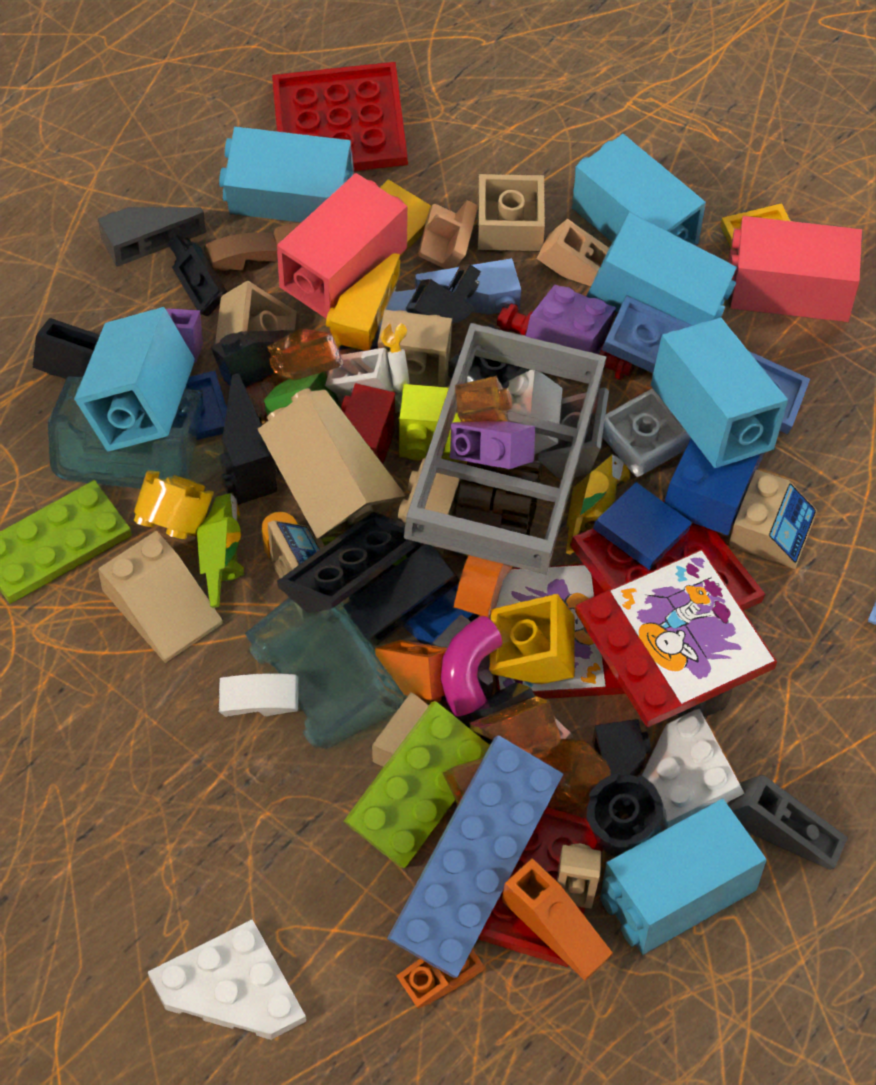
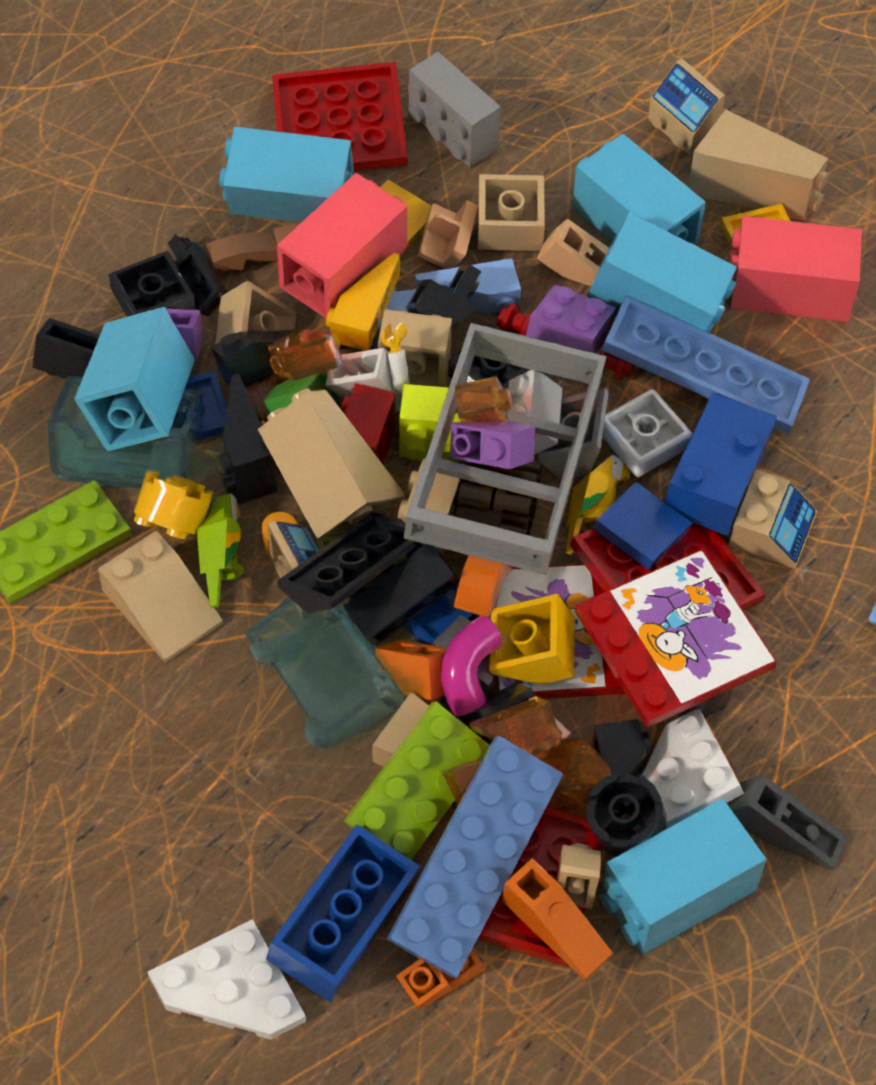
dark grey slope [98,207,206,267] -> none
white slope [219,674,298,717] -> none
medium azure brick [651,318,788,468] -> none
none -> black brick [108,251,196,317]
none -> blue brick [266,824,421,1003]
none -> light grey brick [408,52,501,168]
none -> slope [648,58,725,156]
none -> tan slope [688,109,829,221]

